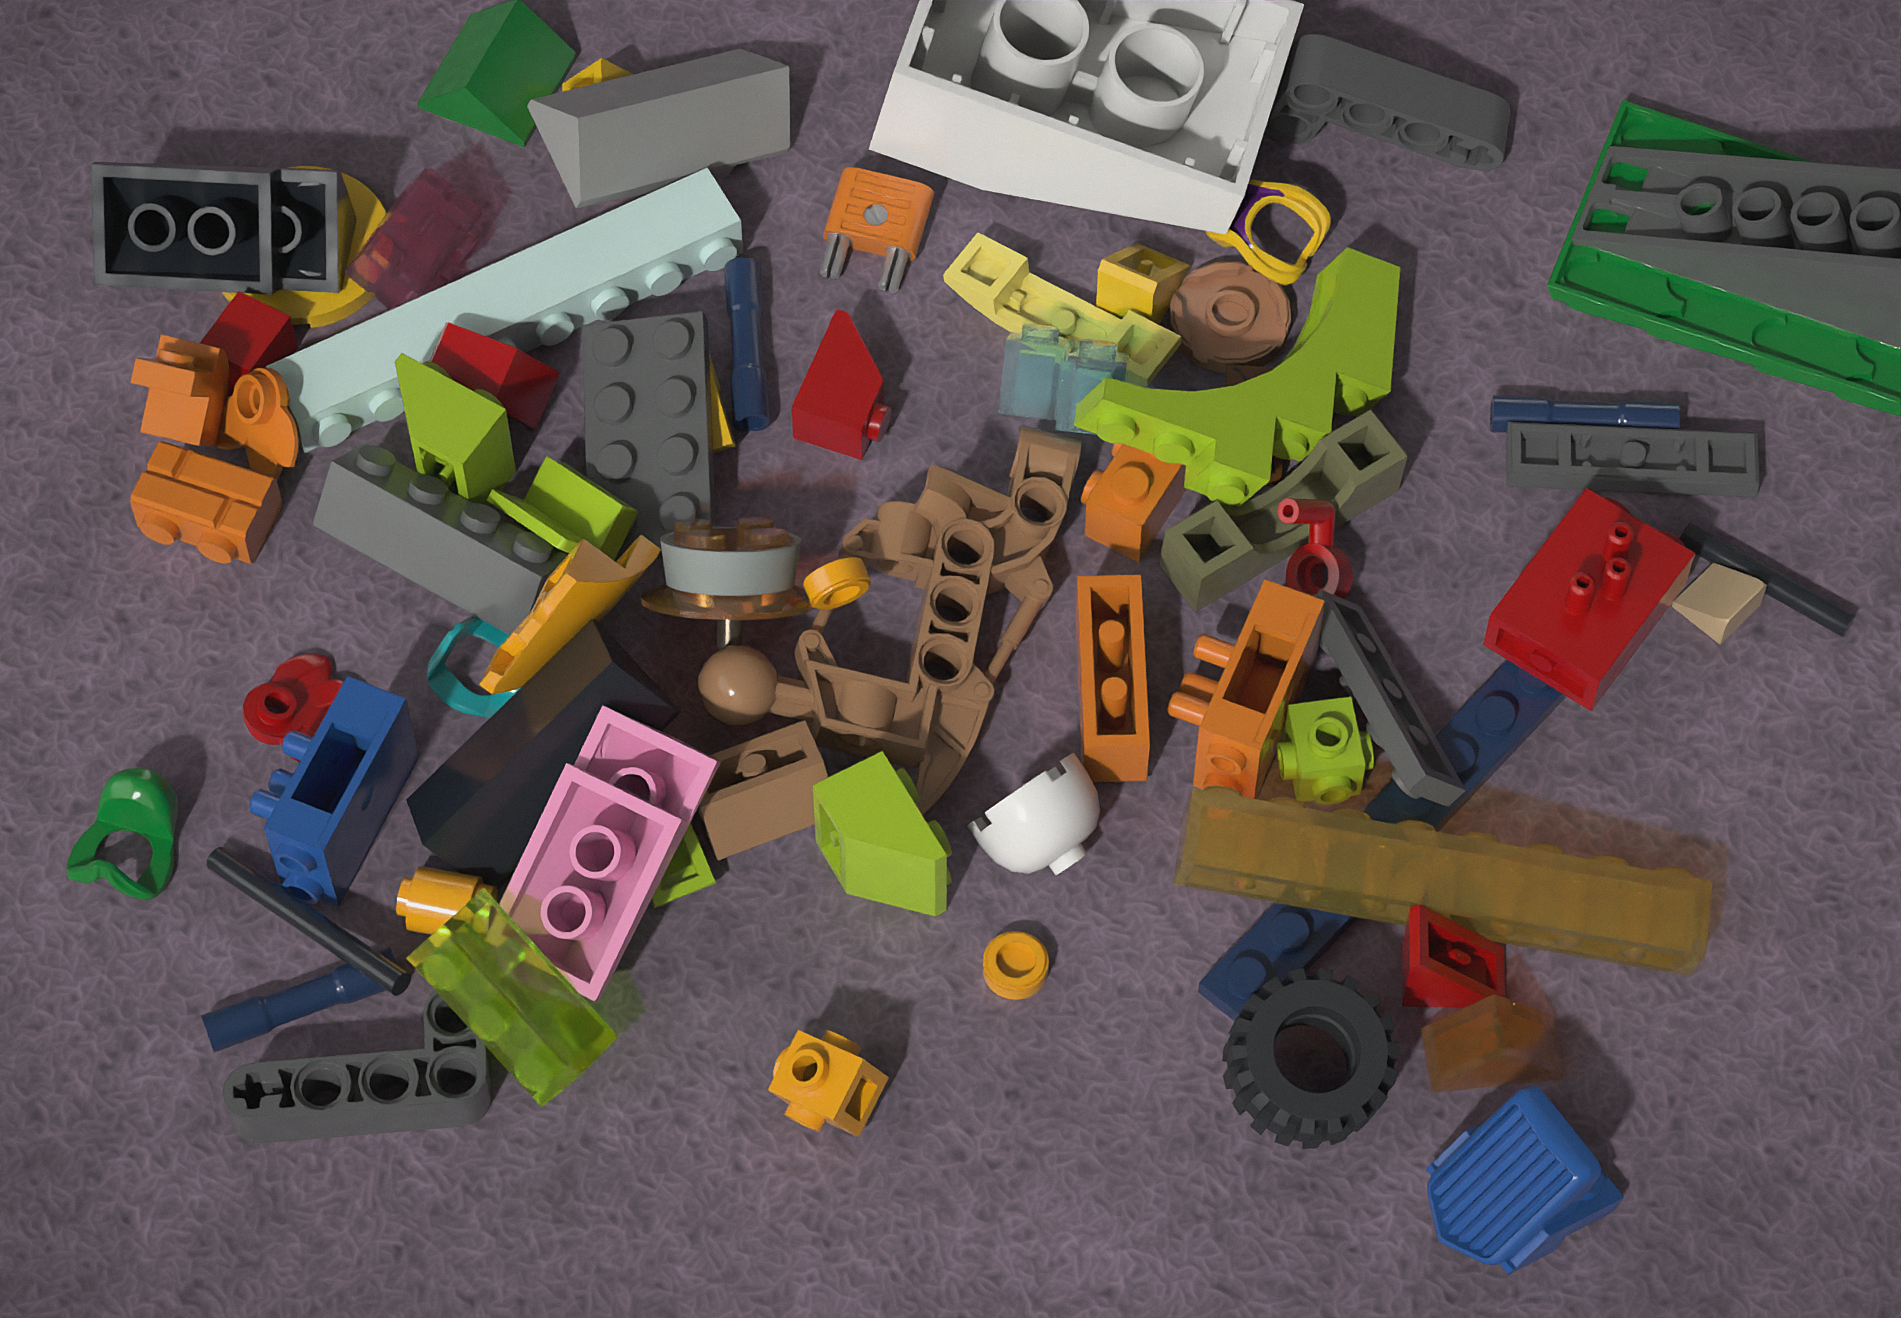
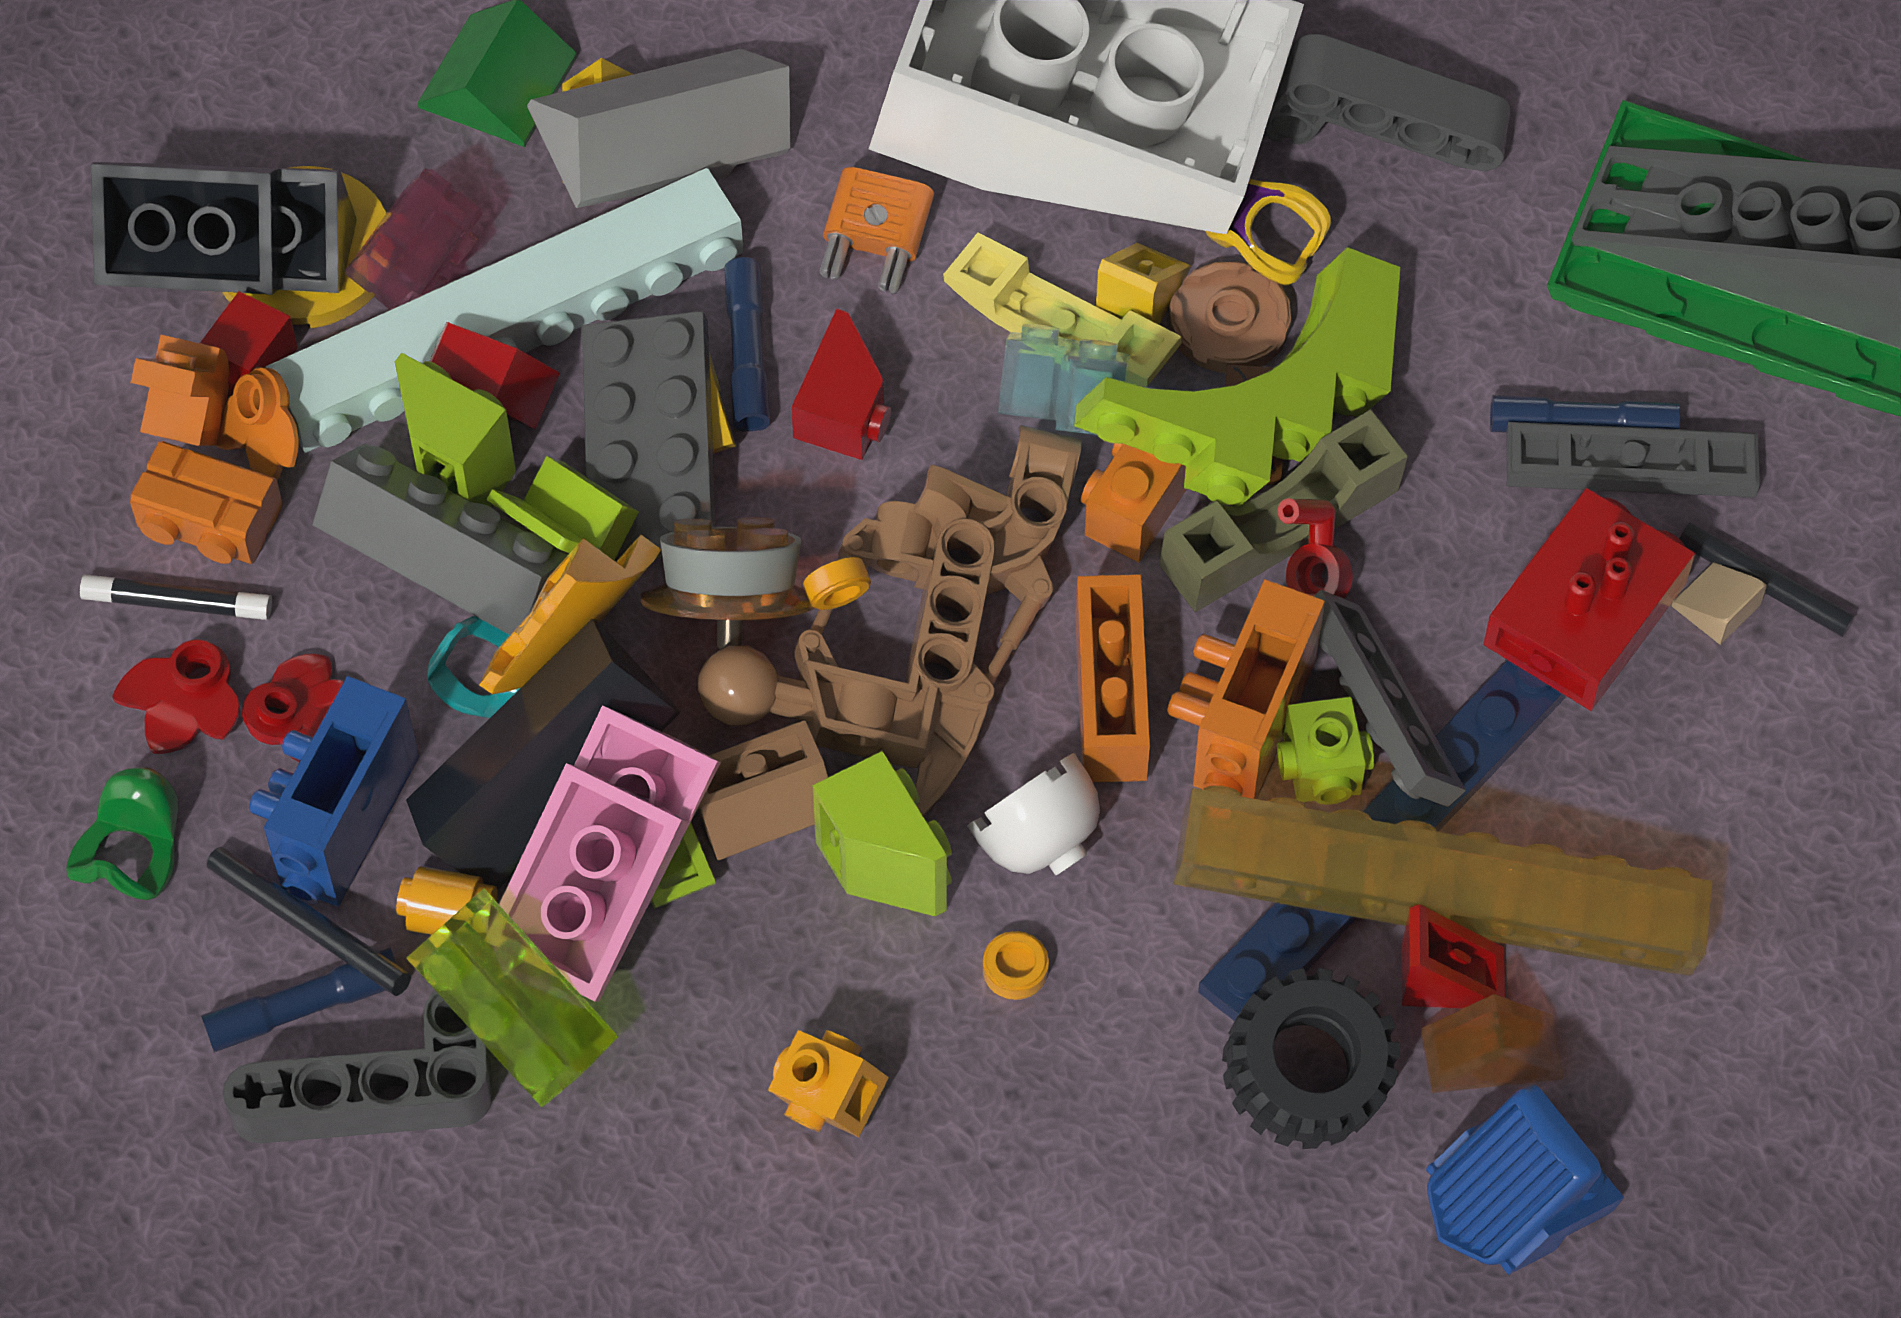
none -> black bar [80,574,272,620]
none -> red plate [112,639,240,754]

